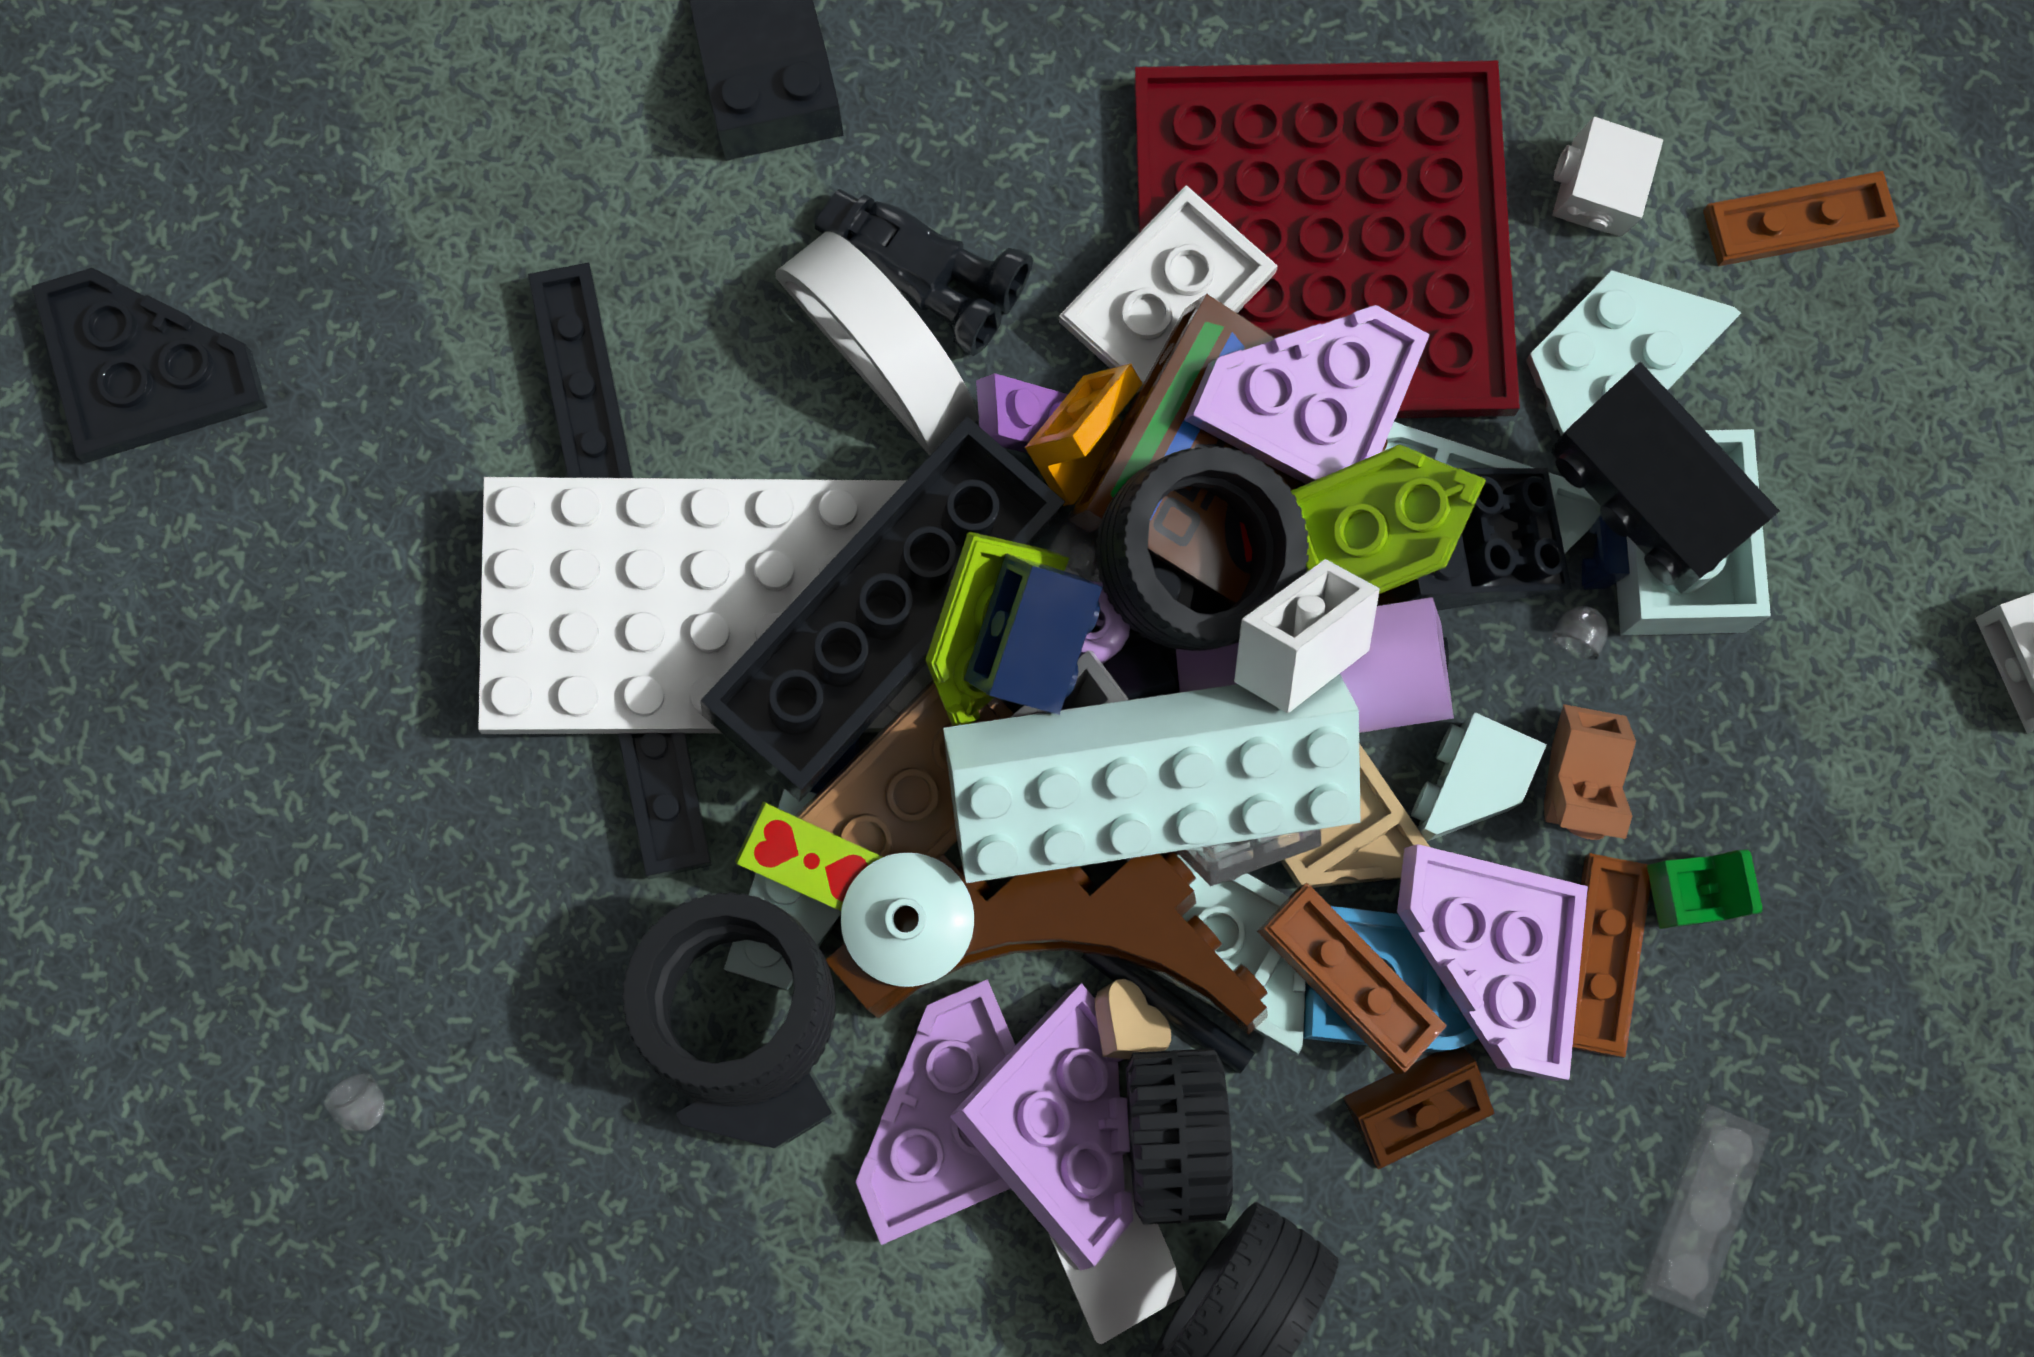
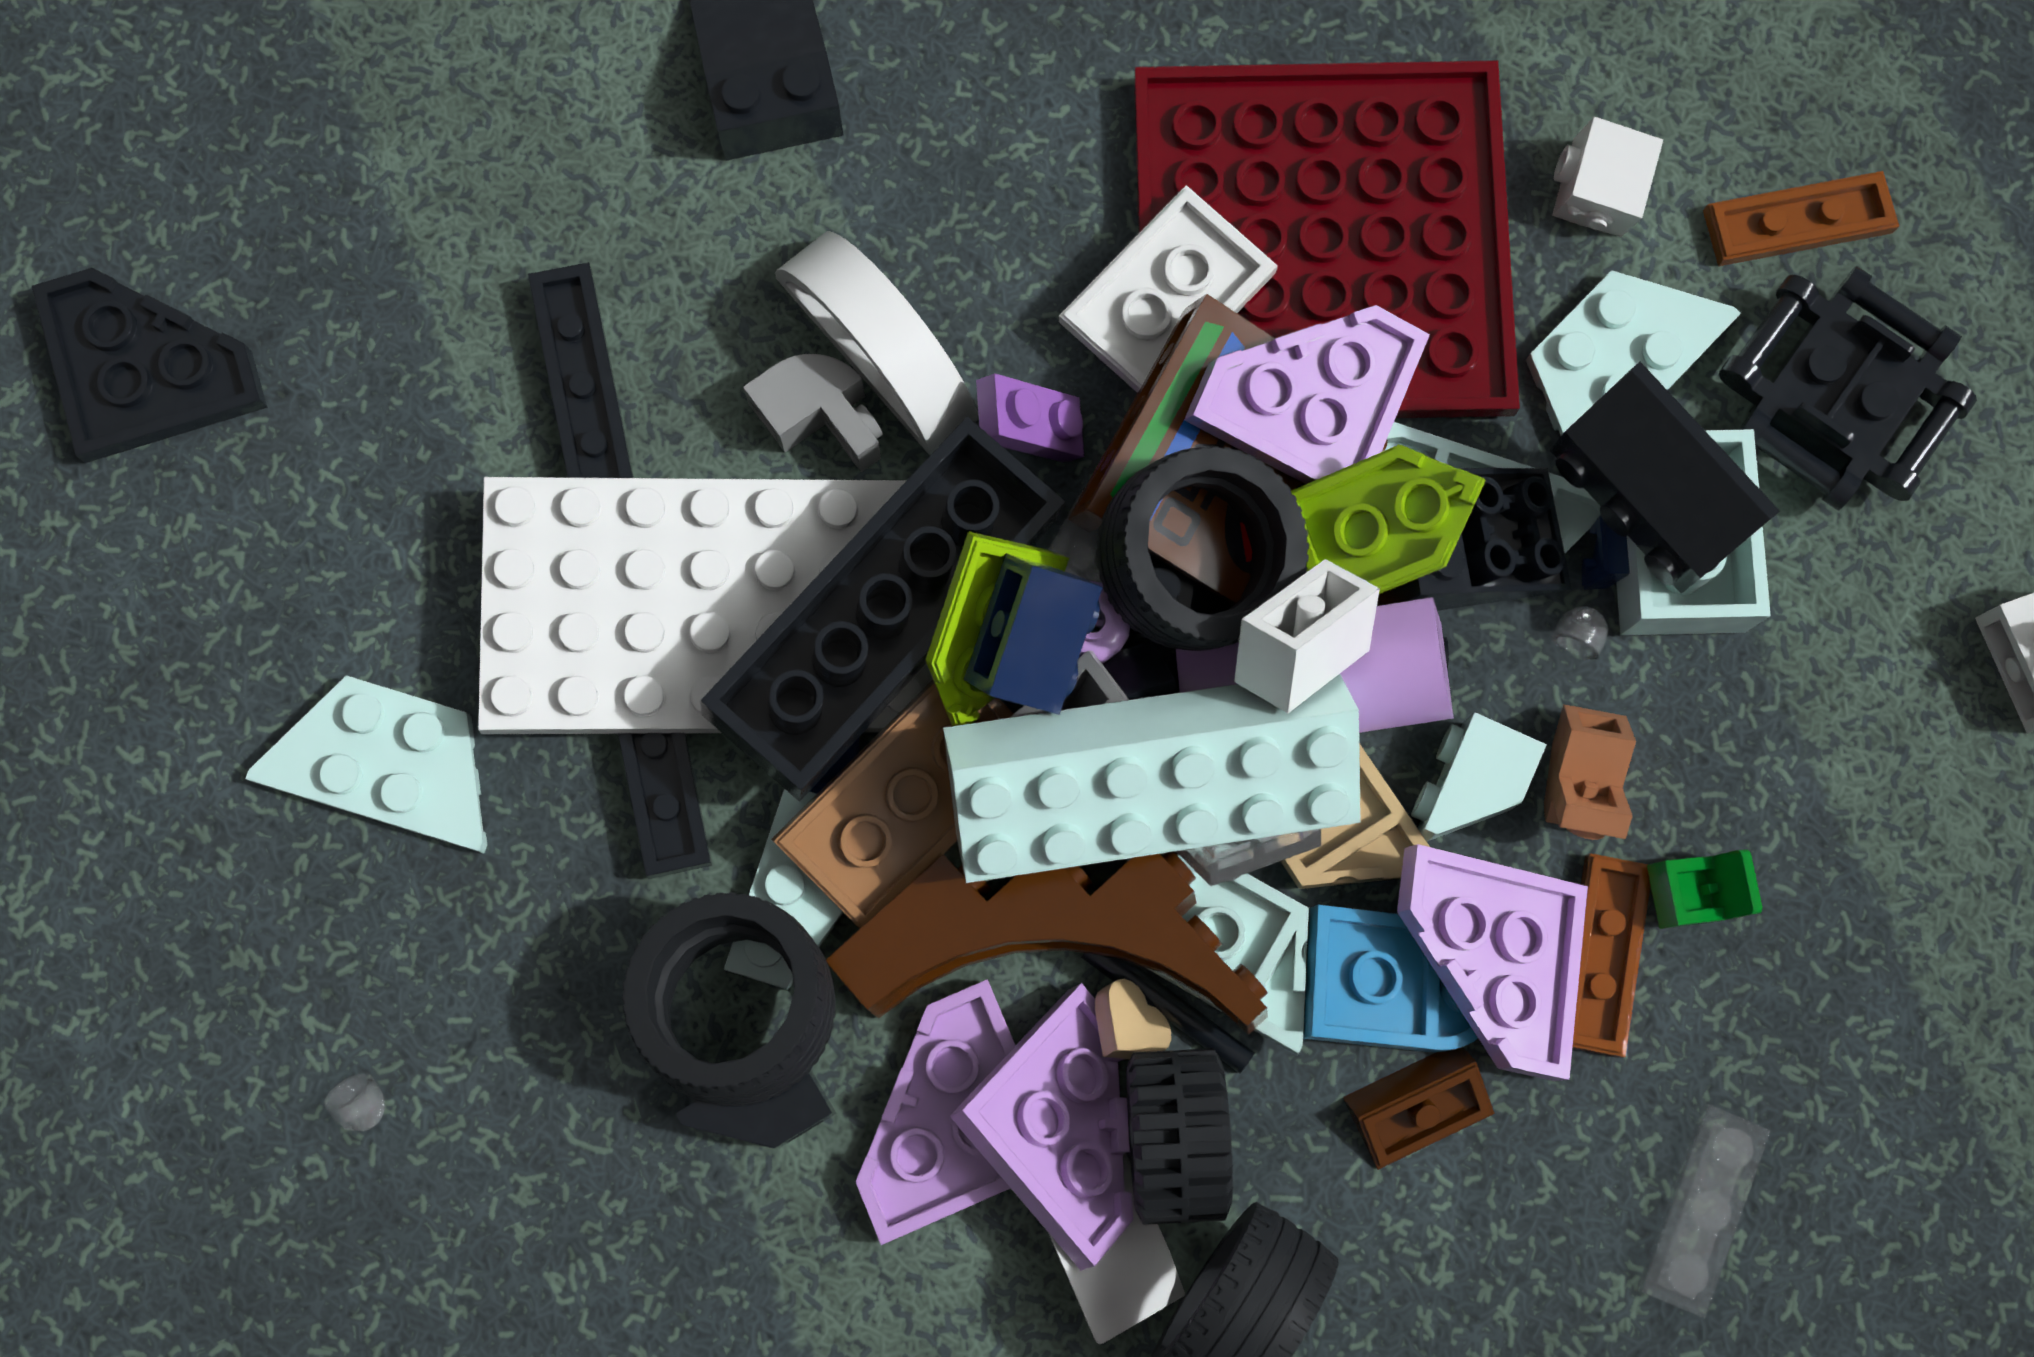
lime tile [735,801,883,911] -> none
black piece [815,189,1033,356] -> none
light aqua dish [841,853,974,987] -> none
light orange panel [1025,363,1143,506] -> none
dark orange tile [1257,883,1447,1075] -> none
none -> light aqua wing [245,676,487,854]
none -> light grey brick [743,354,883,472]
none -> black brick [1719,265,1977,511]

